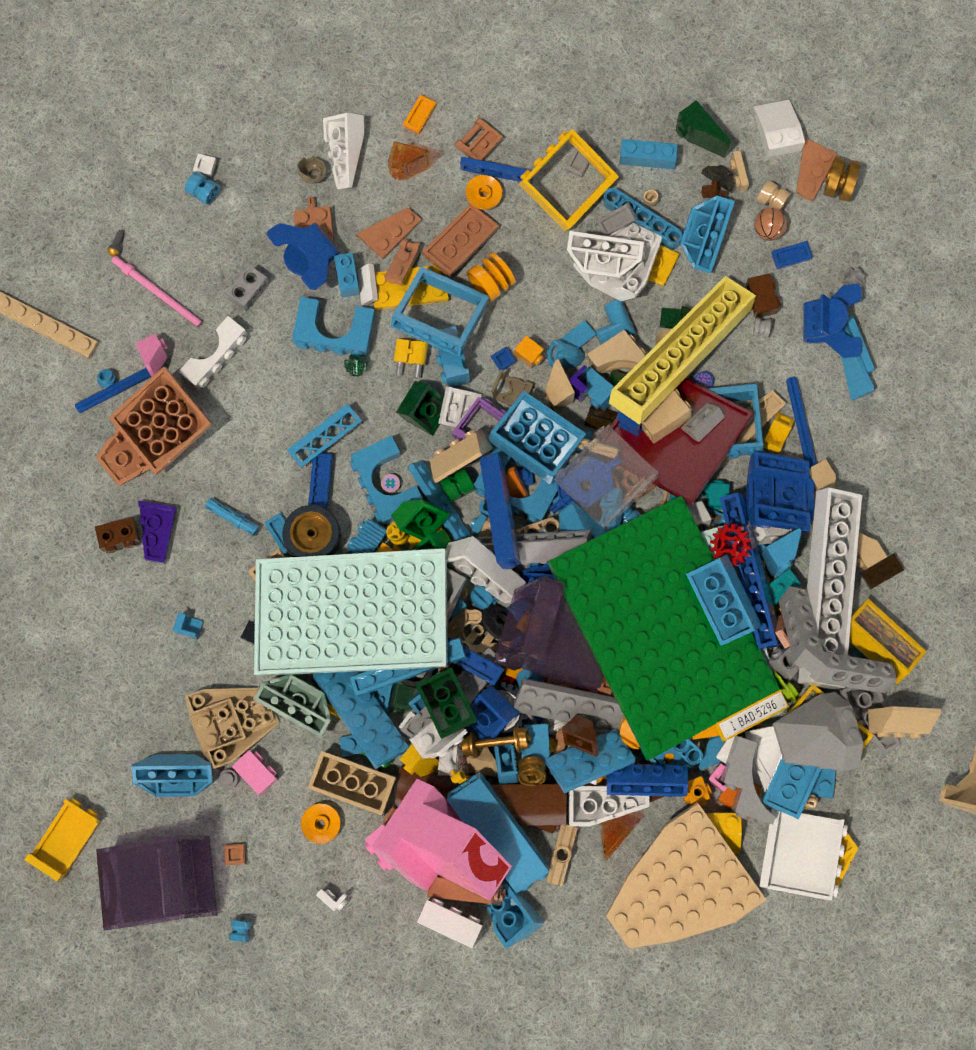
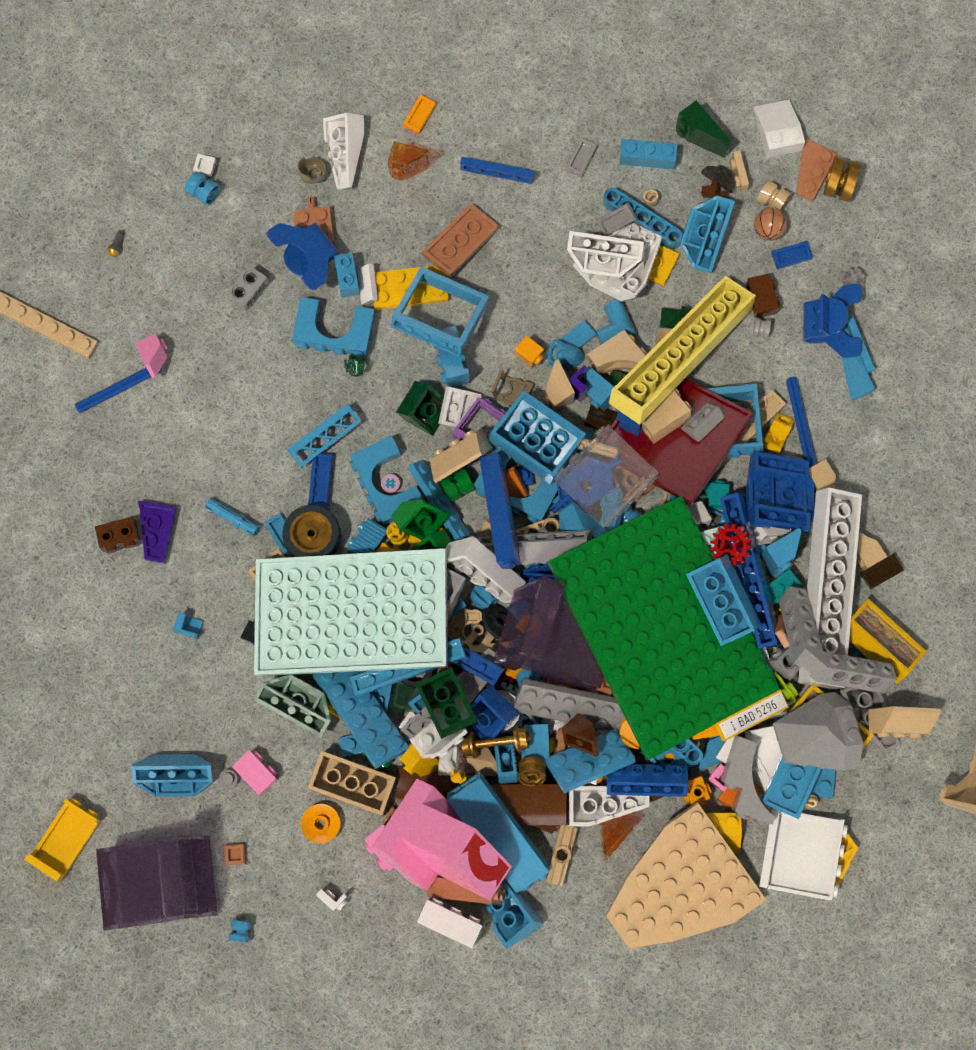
nougat wedge [96,367,213,486] -> none
dark azure plate [97,369,116,387] -> none
bright pink bar [112,256,202,327] -> none
white arch [178,316,247,390] -> none
tan wedge [185,688,280,769] -> none
nougat wing [356,207,421,260] -> none
nougat plate [384,238,422,286] -> none
yellow piece [393,339,428,378] -> none
nougat plate [454,118,503,161] -> none
light orange dish [465,175,502,210] -> none
light orange wheel [467,252,516,303] -> none
dark azure plate [470,501,489,537] -> none
blue tile [491,346,516,371] -> none
yellow window [519,129,619,231] -> none
tile [694,371,713,389] -> none

